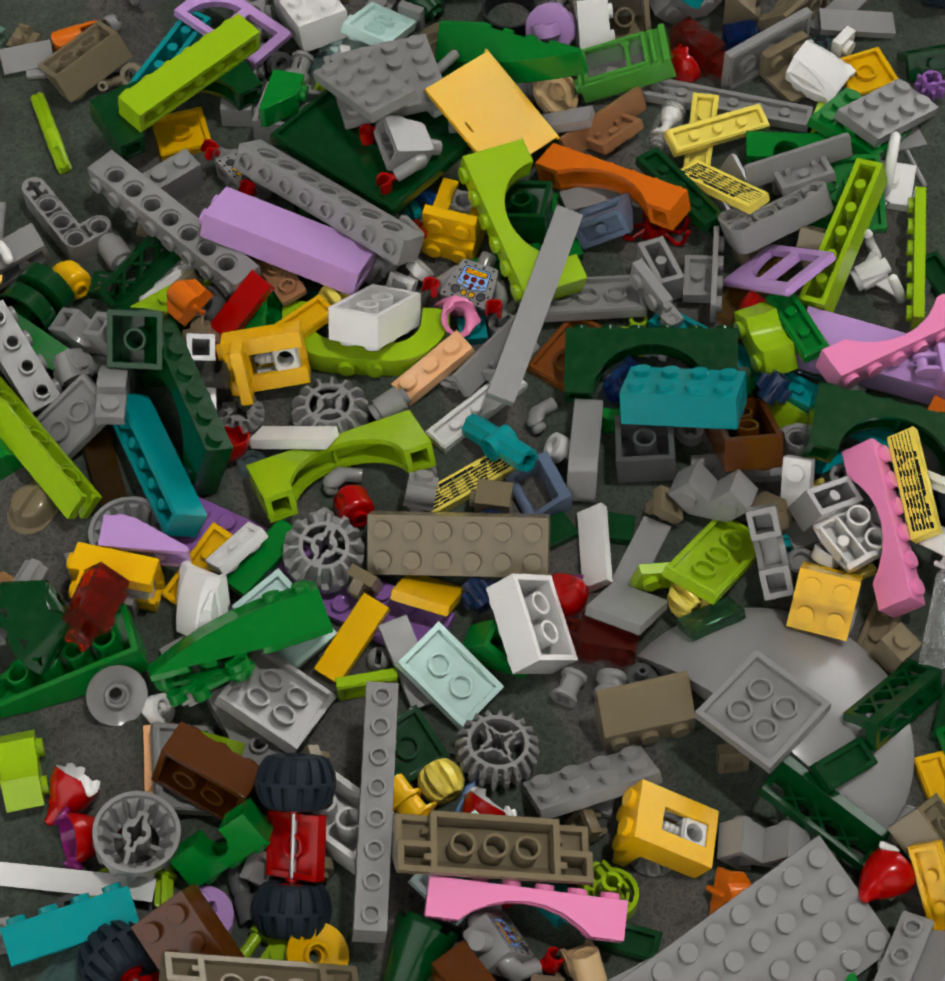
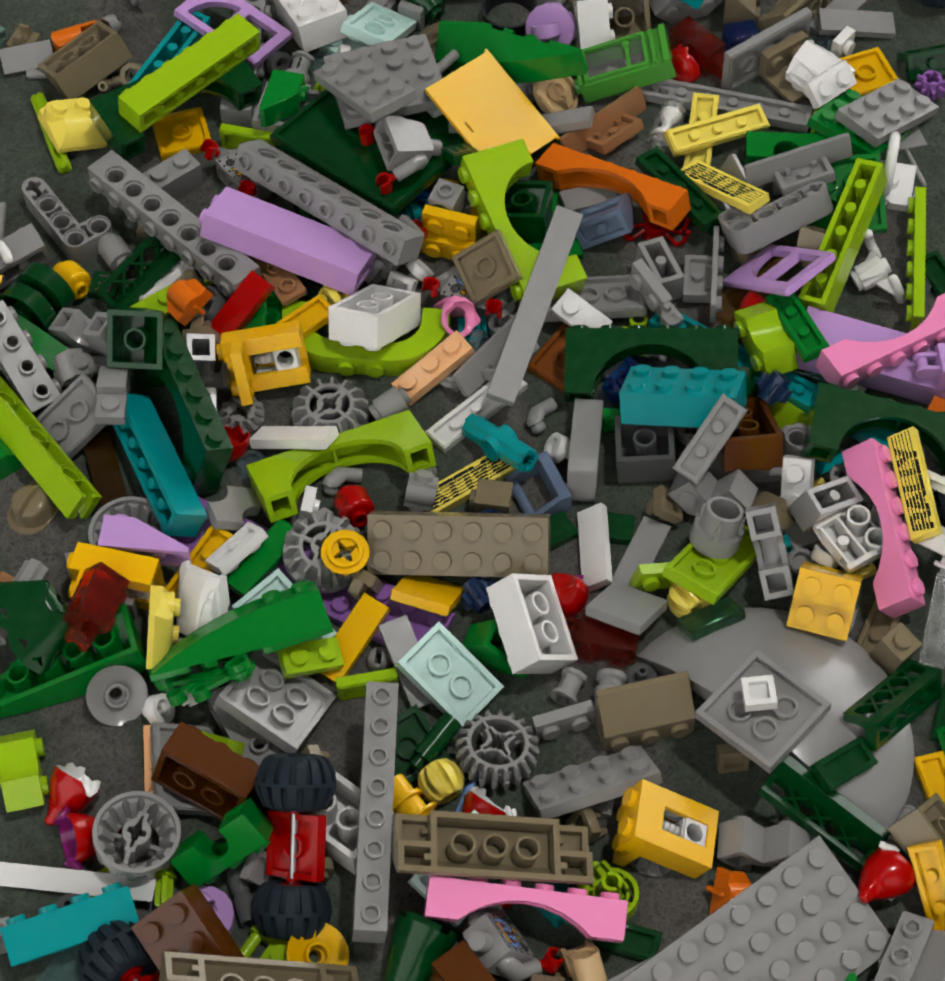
none -> light yellow slope [38,97,107,153]
none -> light yellow slope [146,585,181,669]
none -> light grey tile [205,486,262,531]
none -> lime tile [219,123,275,149]
none -> lime plate [276,637,344,679]
none -> white plate [298,485,320,520]
none -> yellow gear [321,530,370,577]
none -> dark green cylinder [409,712,462,771]
none -> light grey brick [428,178,465,213]
none -> dark green tile [441,142,478,166]
none -> dark tan tile [451,229,523,307]
none -> clear light blue tile [469,329,488,352]
none -> light grey plate [532,700,595,740]
none -> white plate [551,288,613,328]
none -> light grey tile [672,394,748,485]
none -> light grey piece [689,496,746,559]
none -> white plate [741,675,778,712]
none -> white plate [802,60,857,109]

